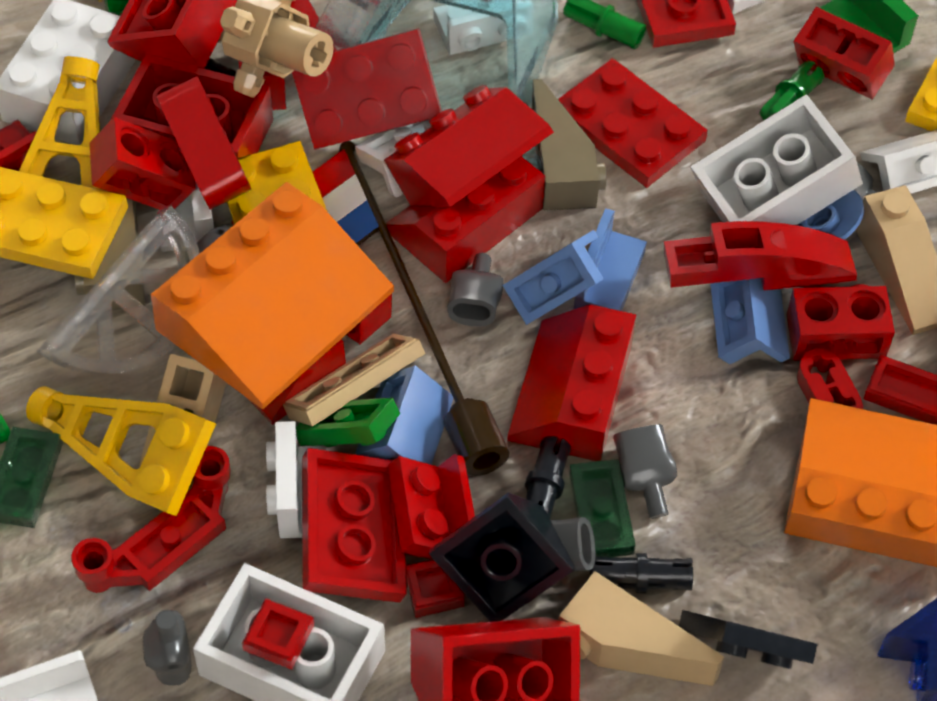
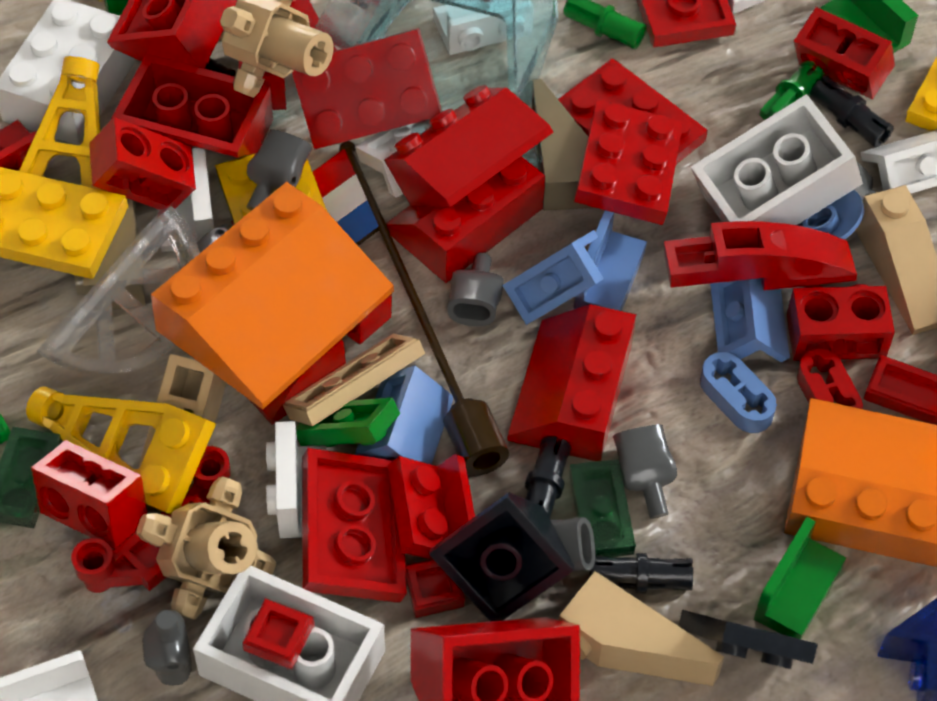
red beam [156,76,252,210] -> none
none -> red brick [31,440,147,549]
none -> tan piece [136,477,276,620]
none -> dark grey piece [246,129,312,211]
none -> red plate [574,99,683,225]
none -> medium blue beam [700,352,777,433]
none -> green panel [753,517,847,639]
none -> black pin [810,75,894,148]

